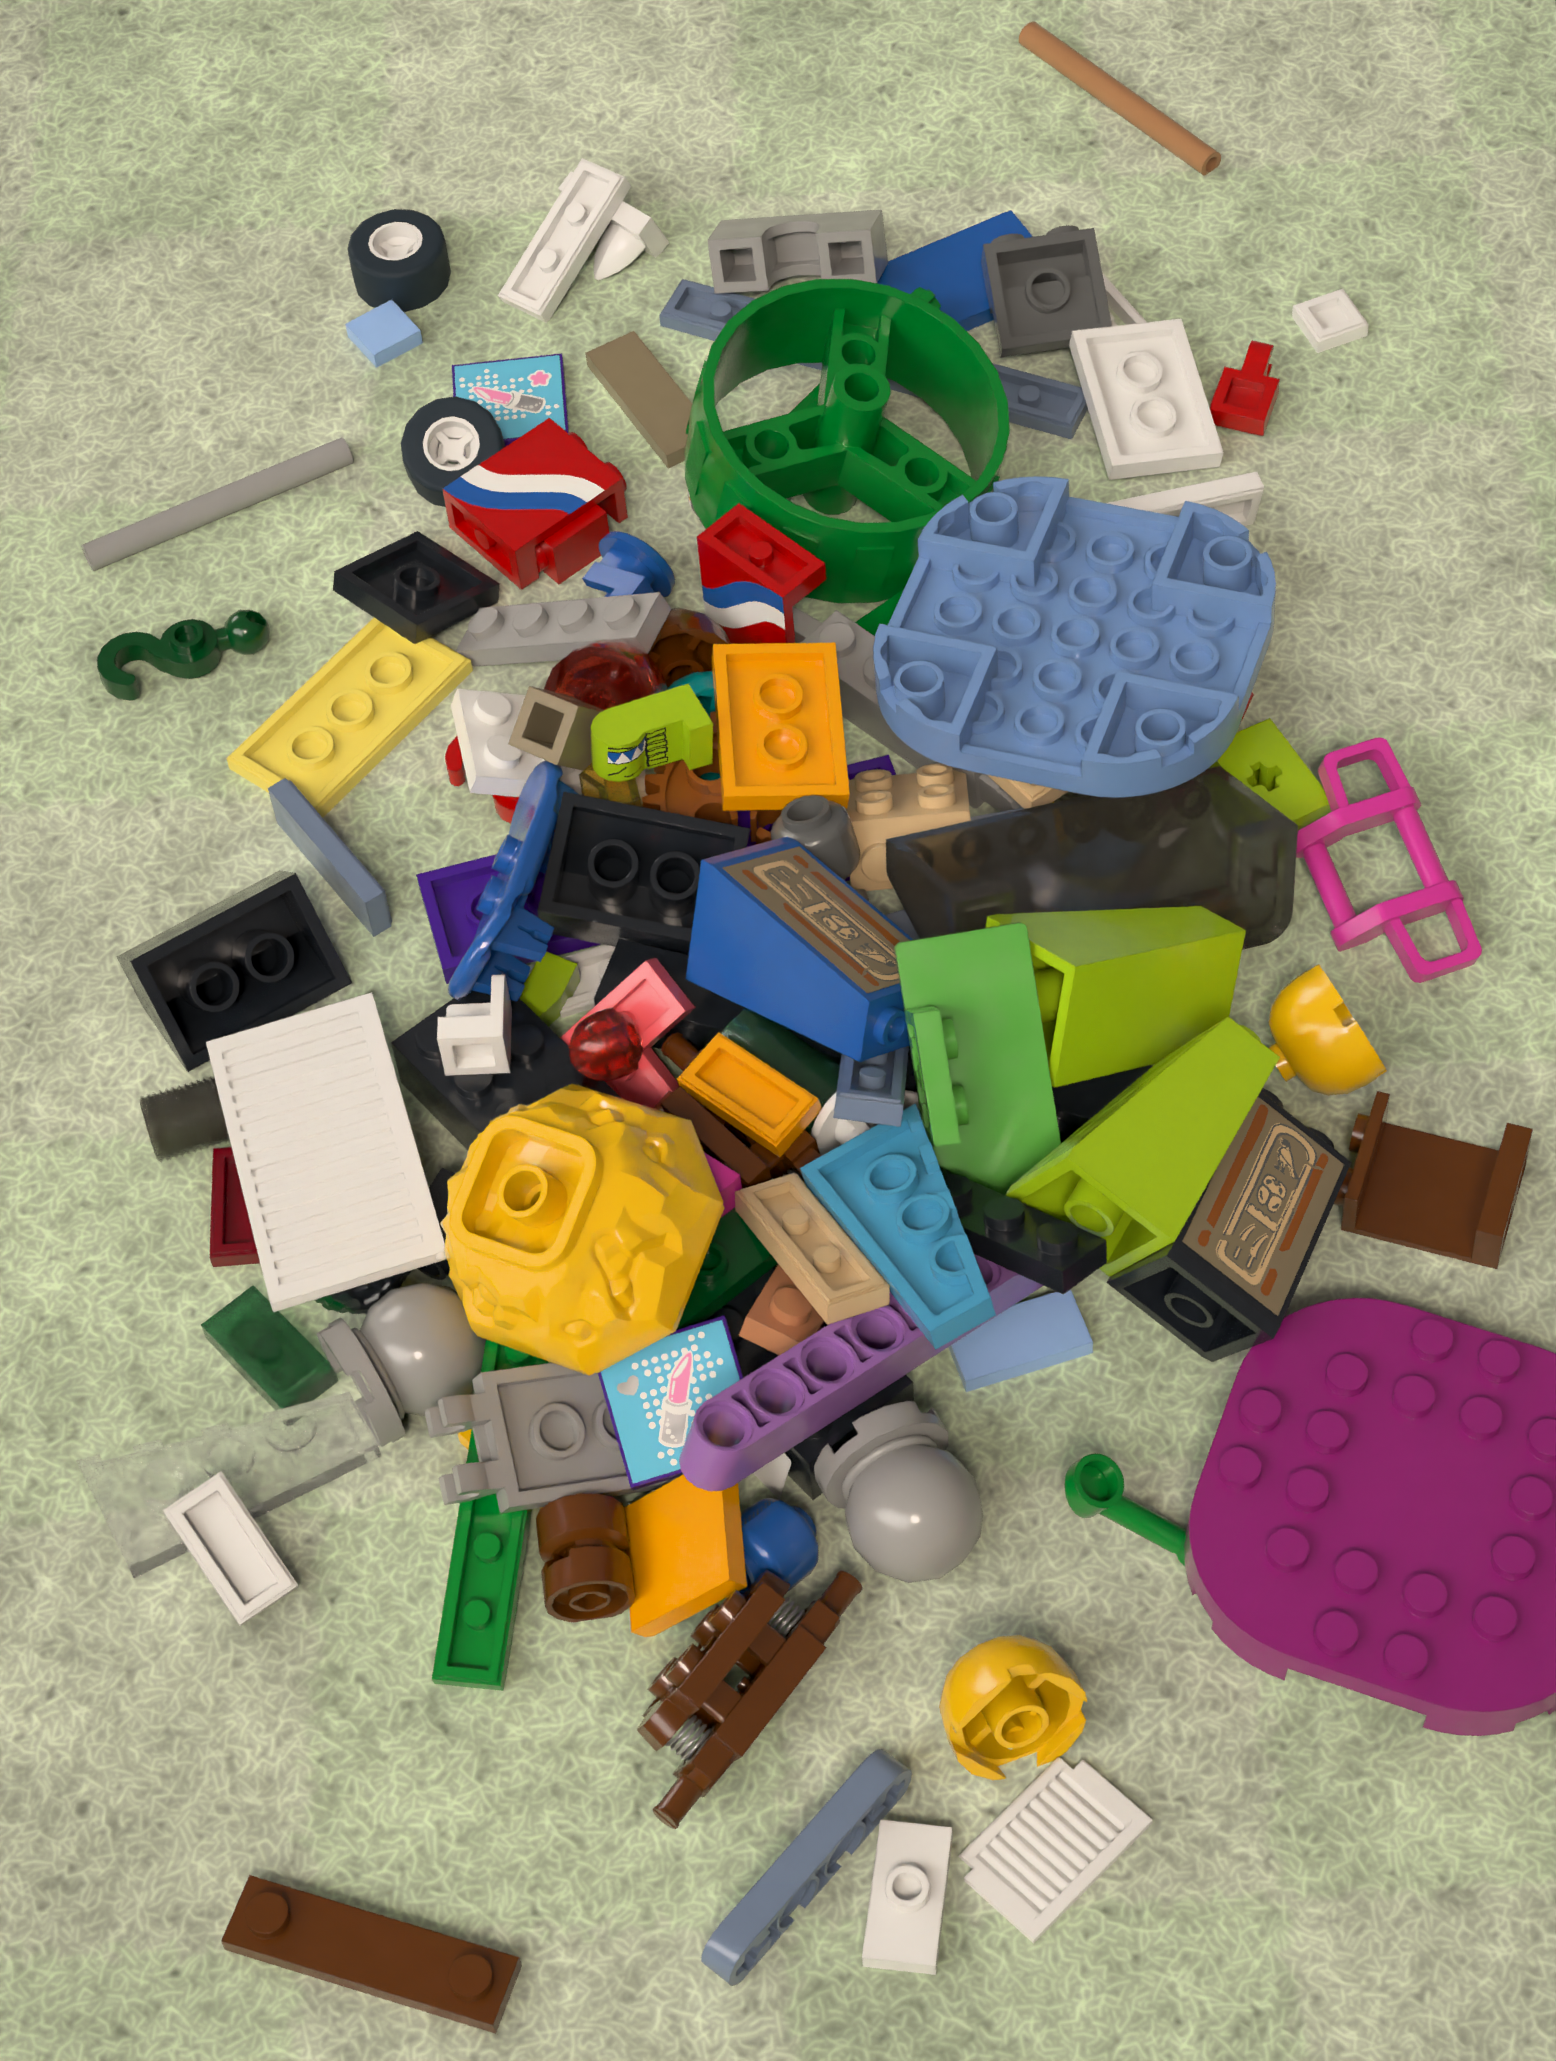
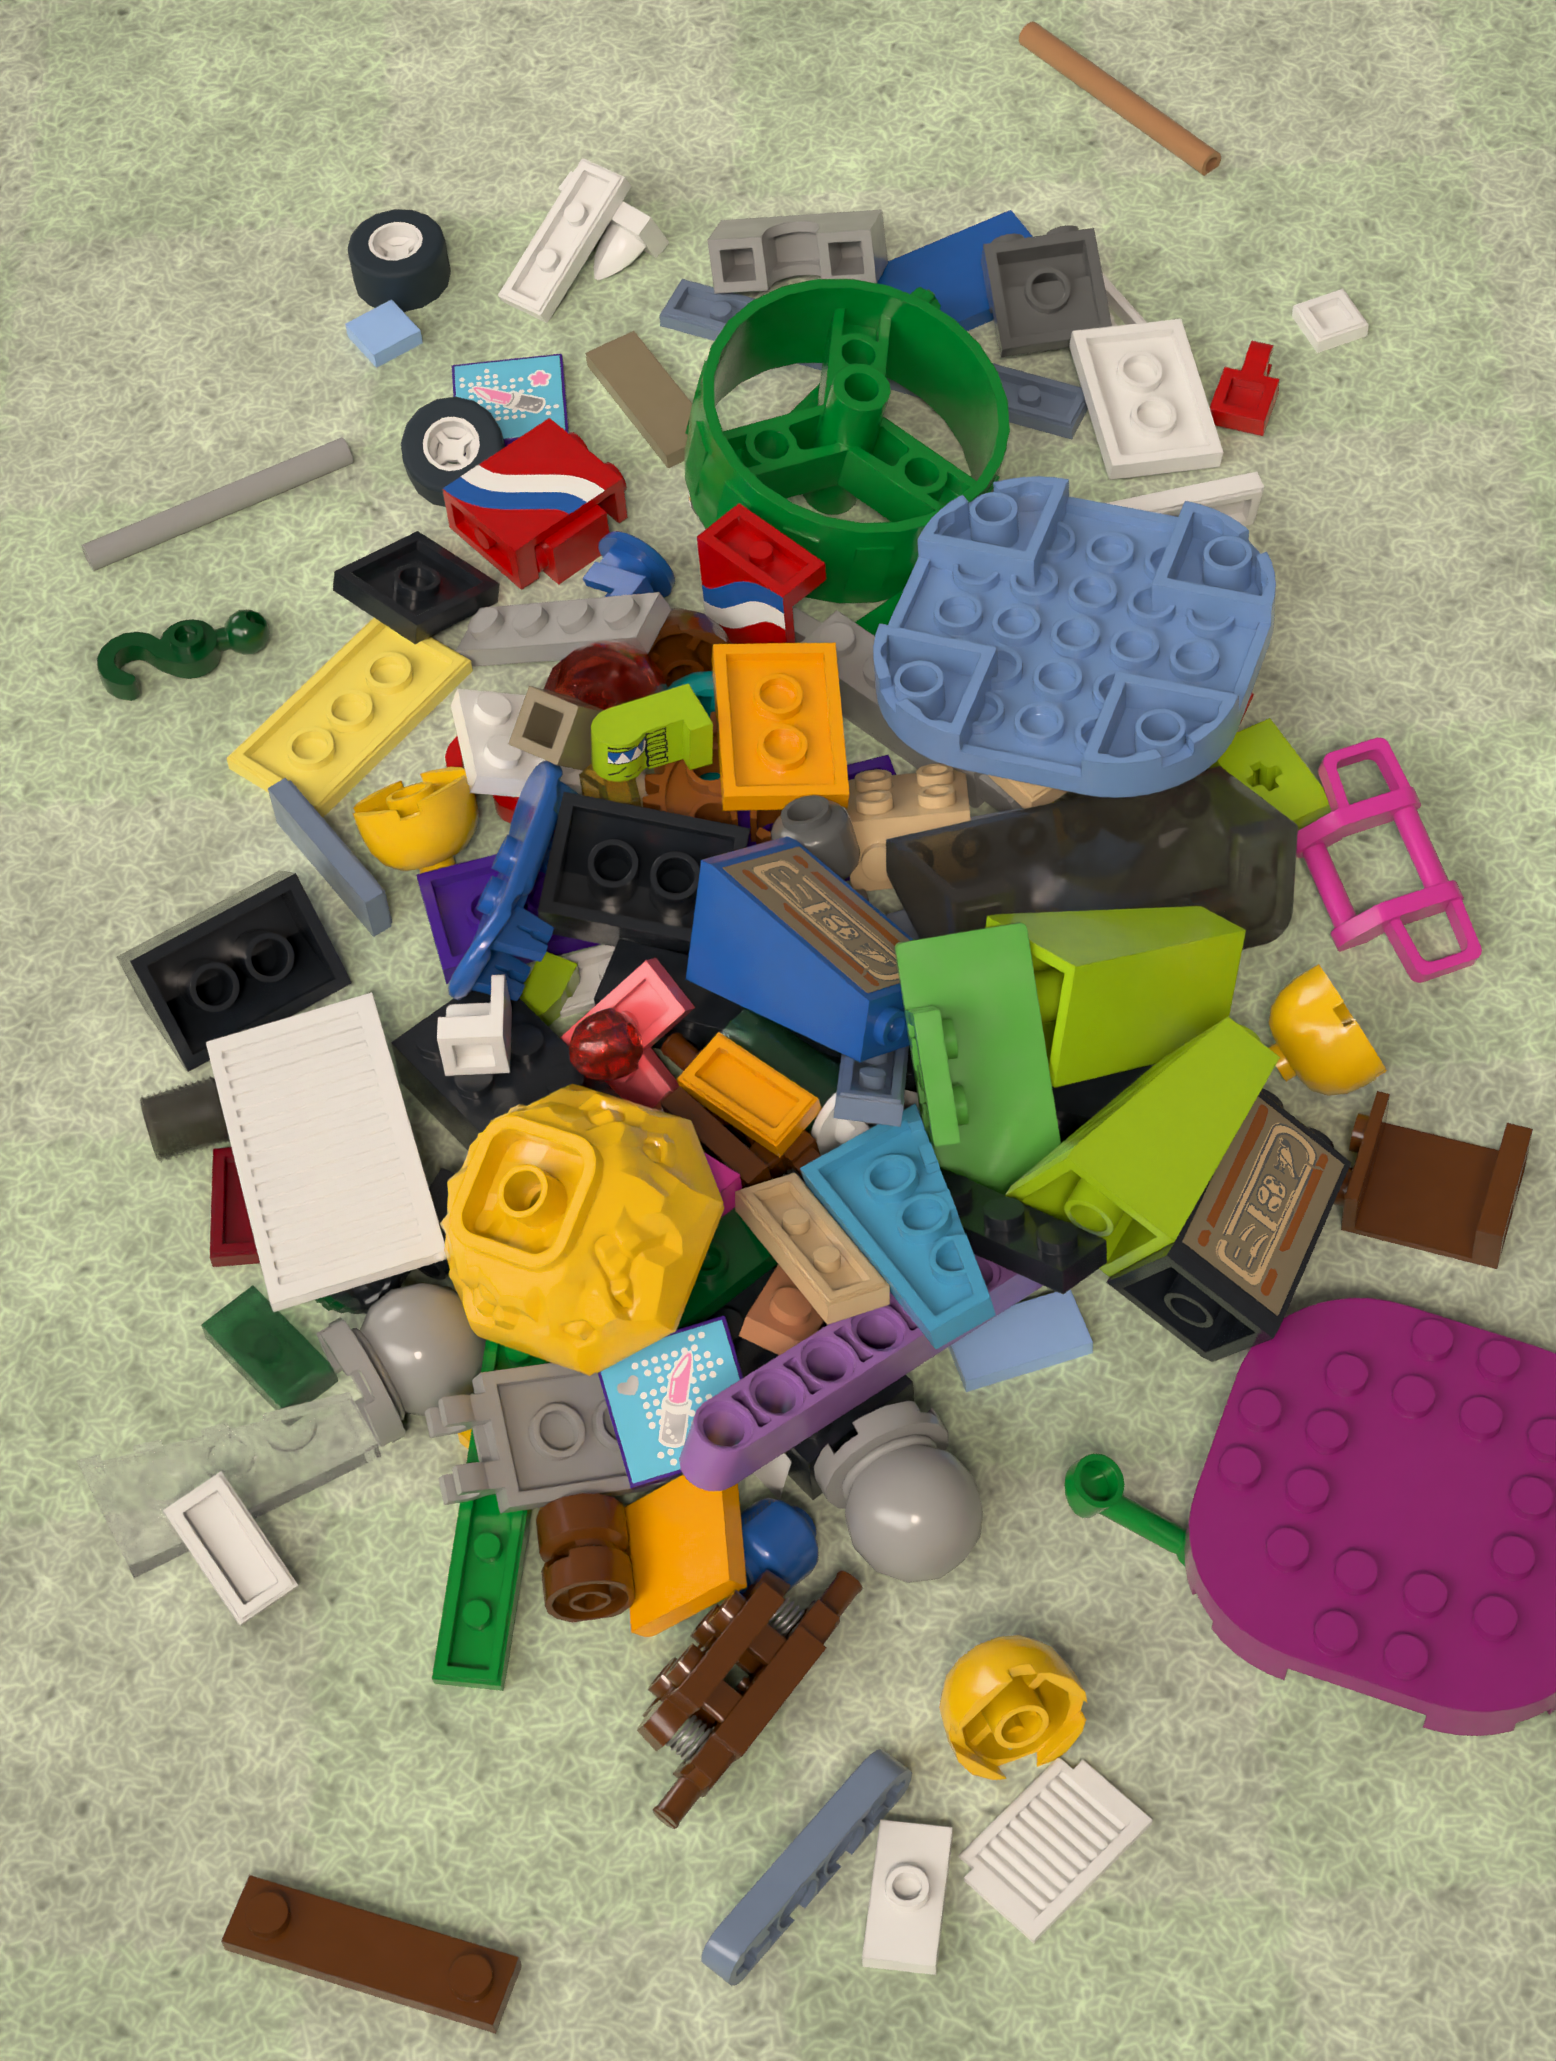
none -> yellow cylinder [352,767,479,873]

